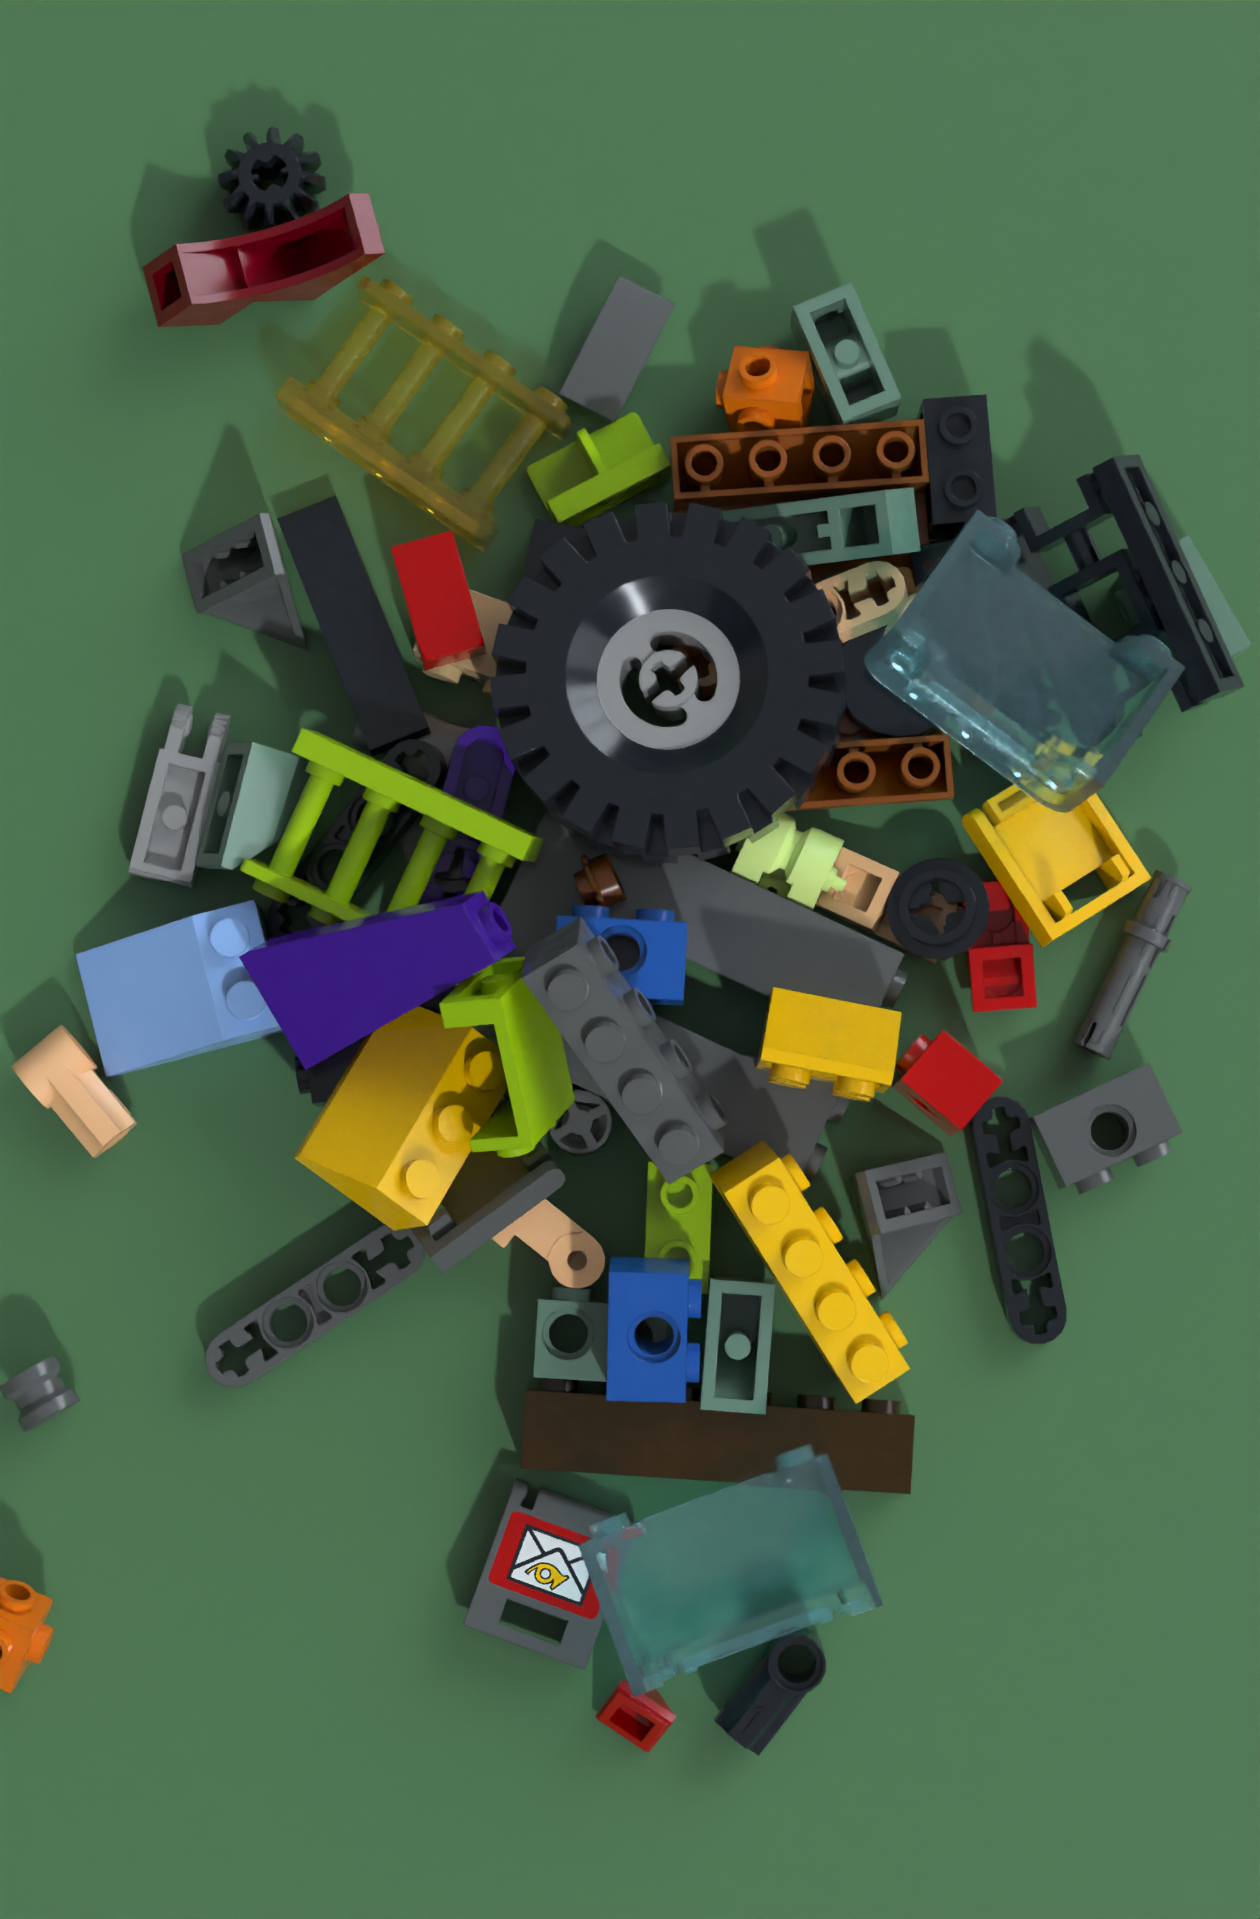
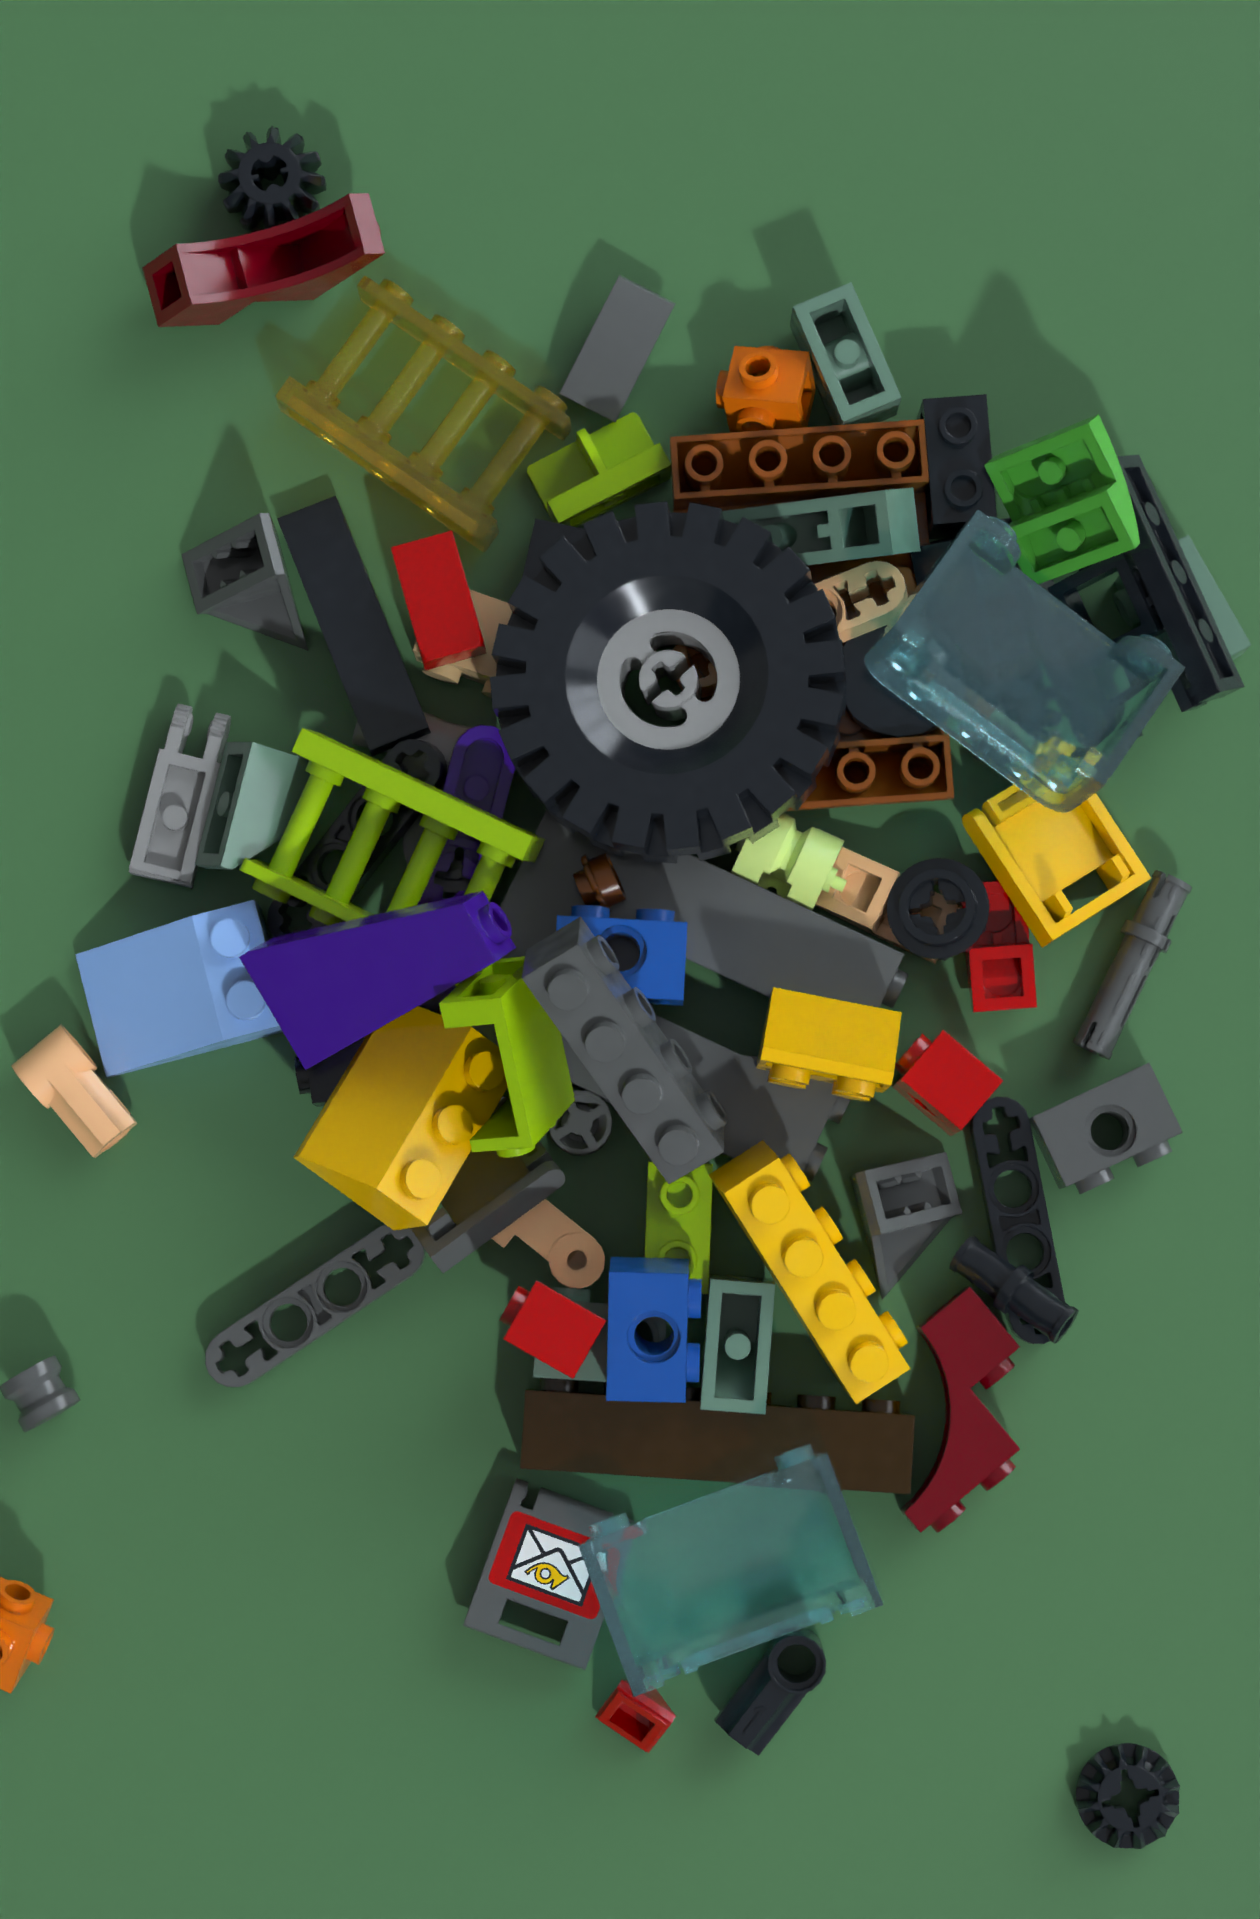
none -> red brick [499,1281,607,1379]
none -> dark red arch [900,1287,1020,1533]
none -> black pin [949,1236,1079,1343]
none -> bright green slope [984,414,1140,587]
none -> black gear [1076,1743,1180,1849]

